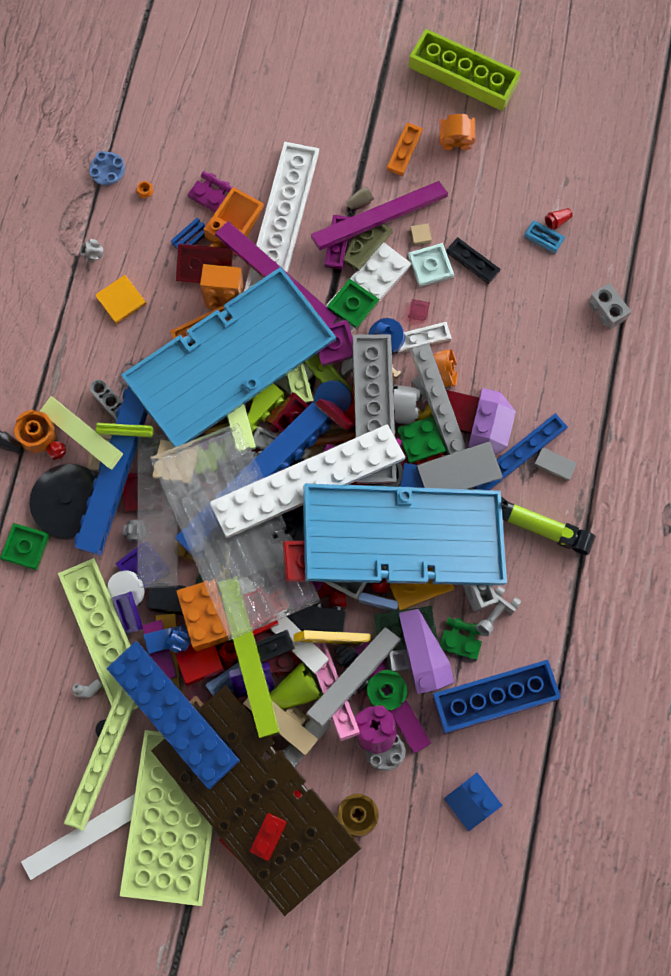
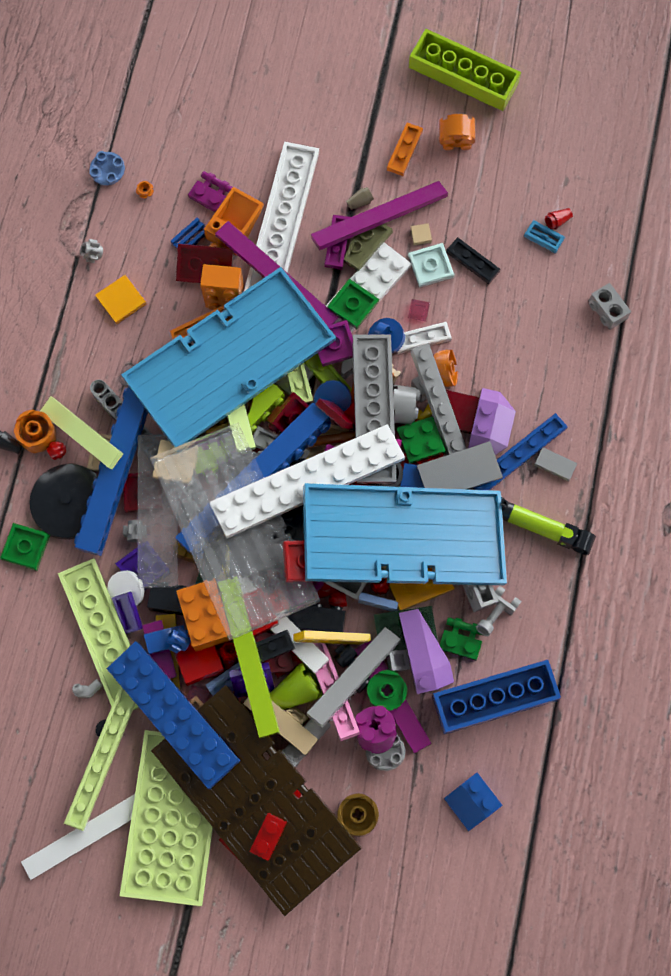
lime axle [96,423,154,437] -> none

